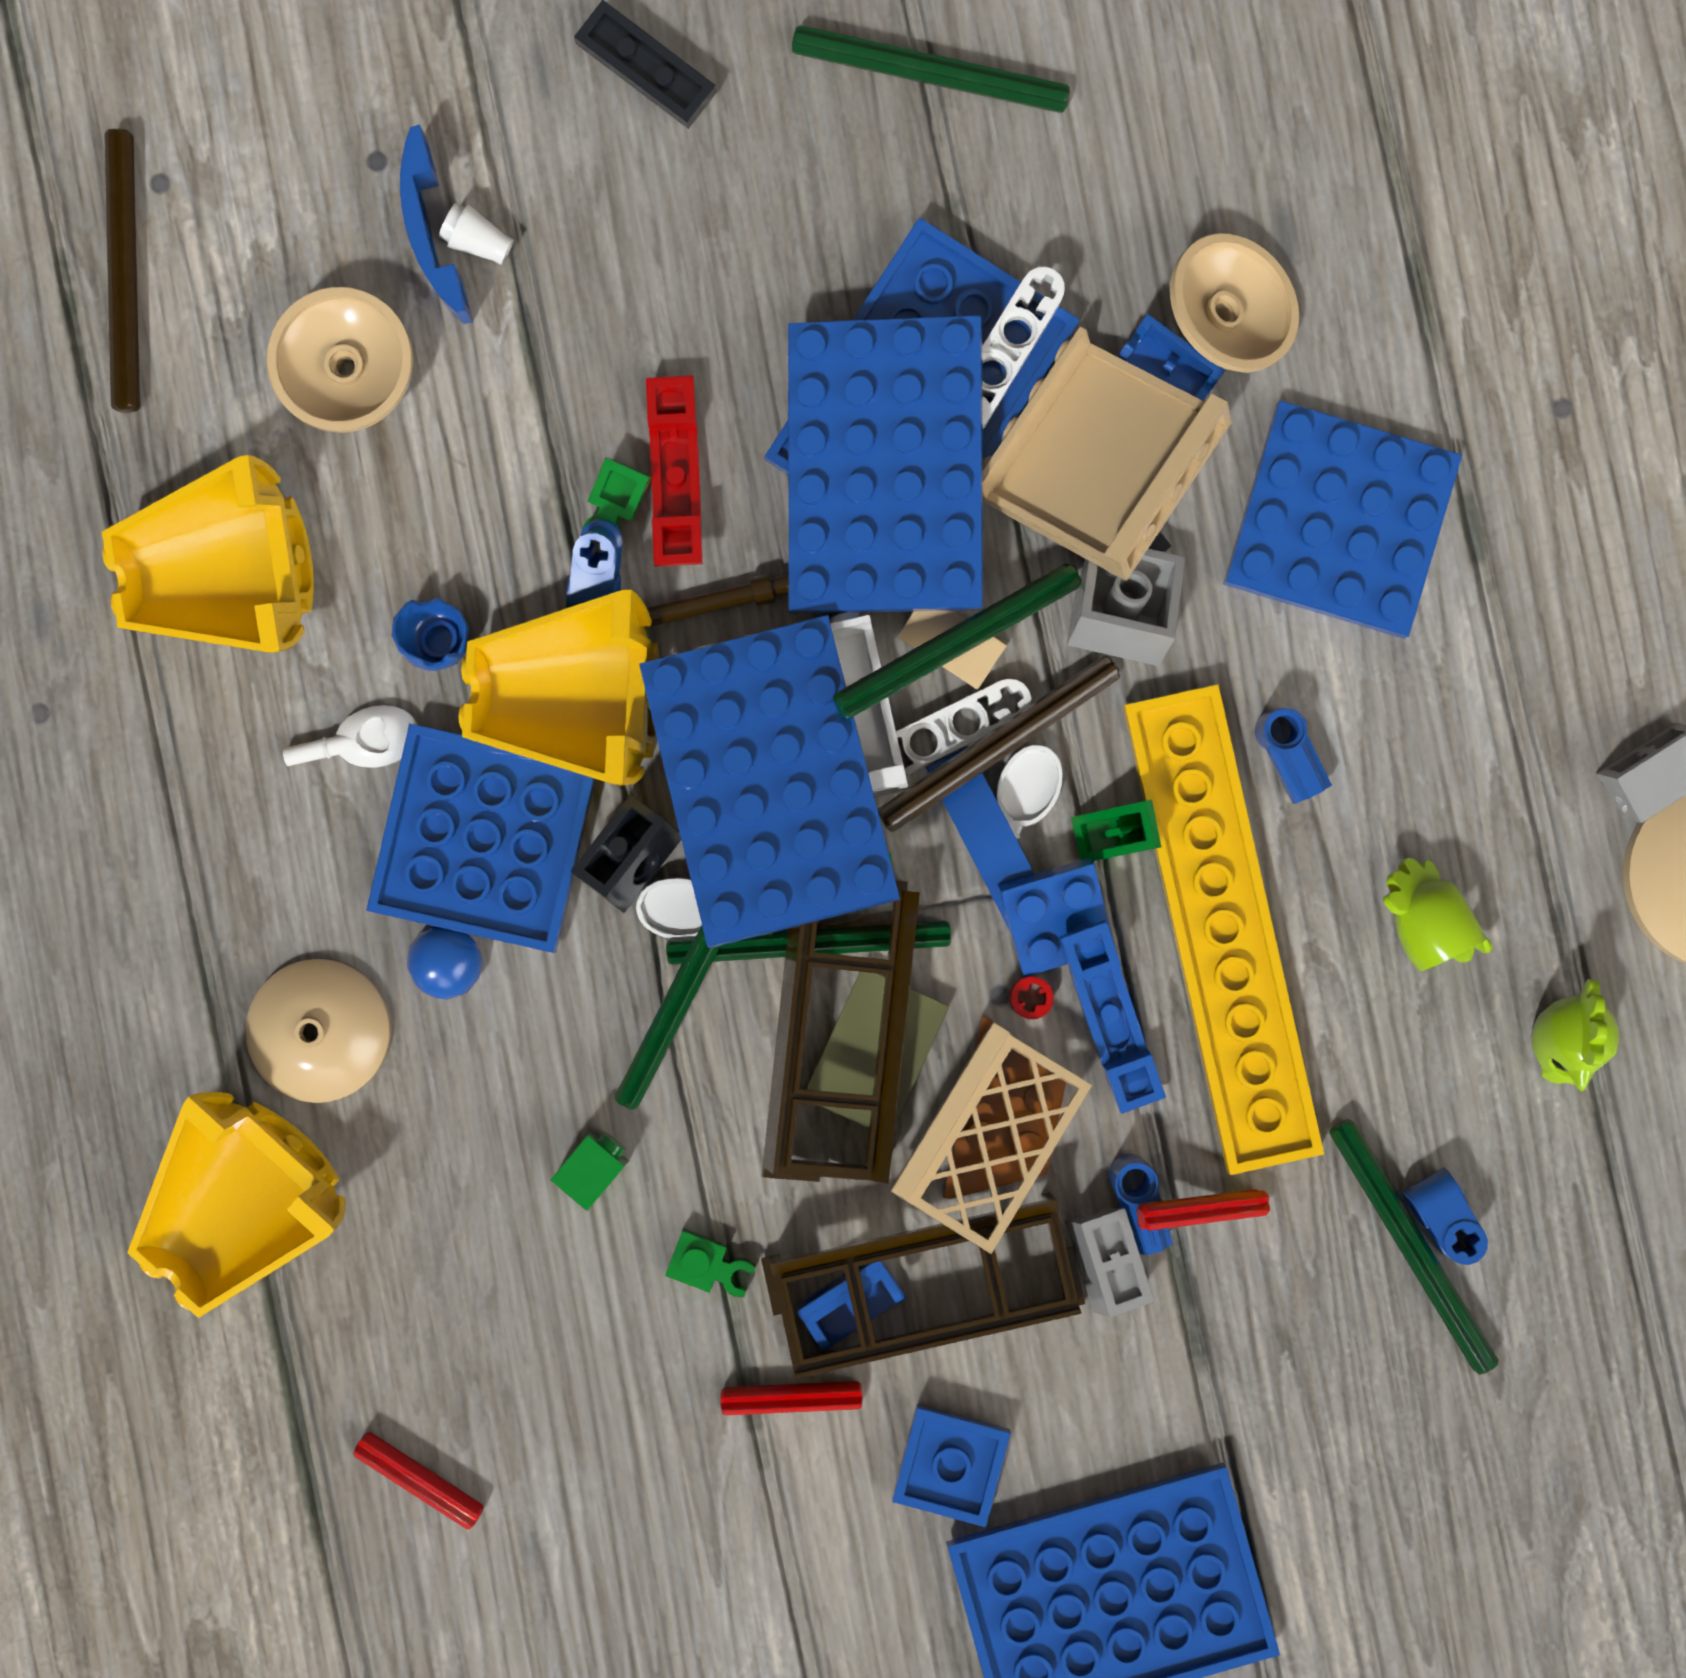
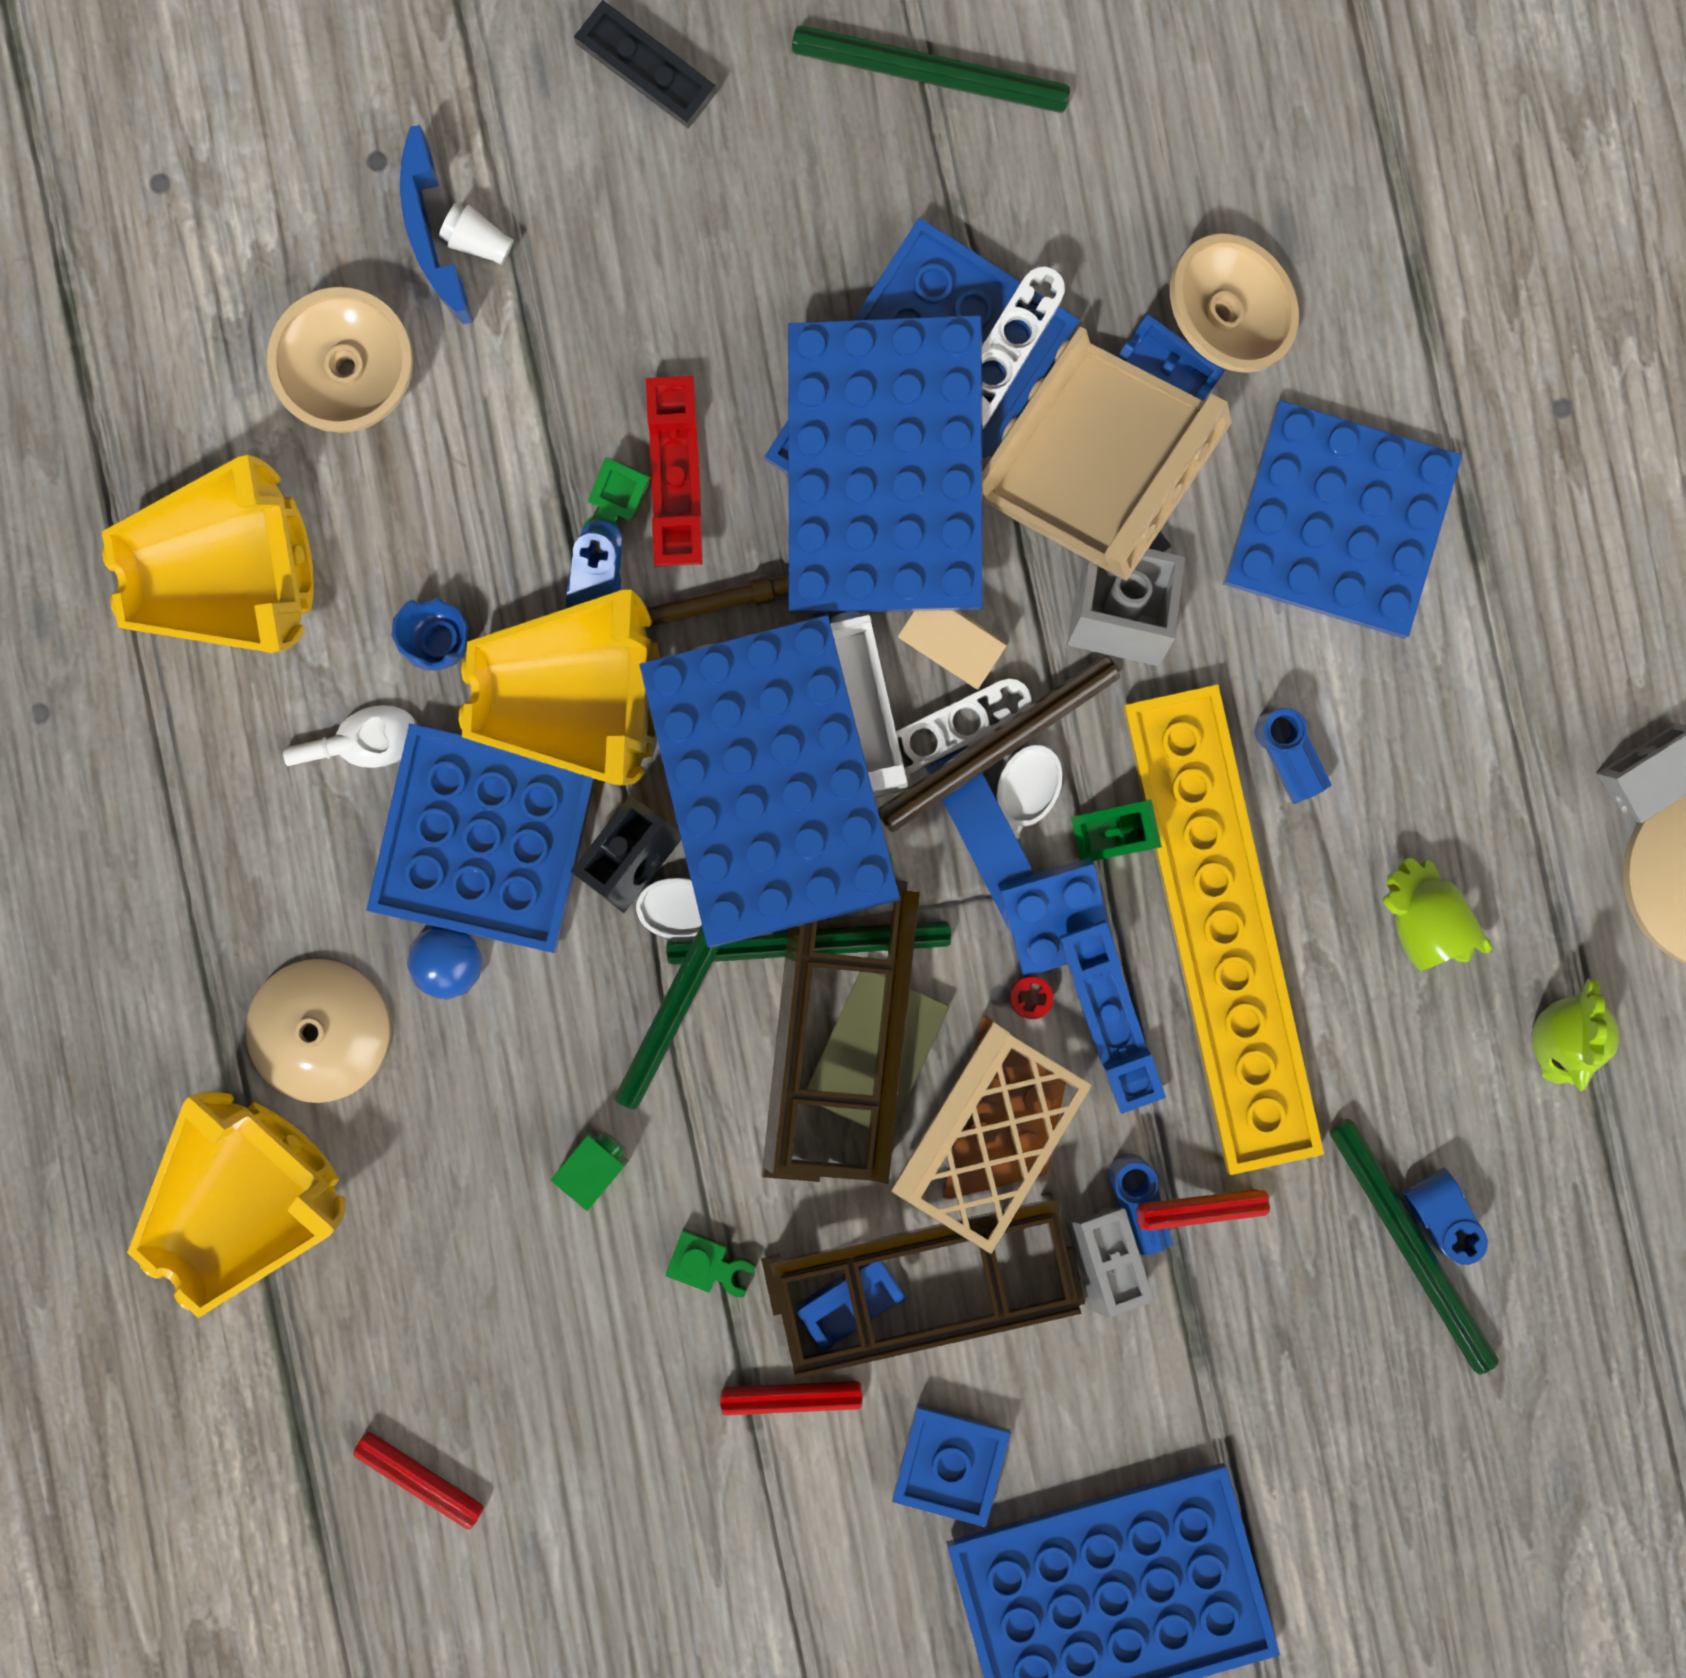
dark brown axle [104,128,140,413] -> none
dark green axle [833,564,1082,719] -> none

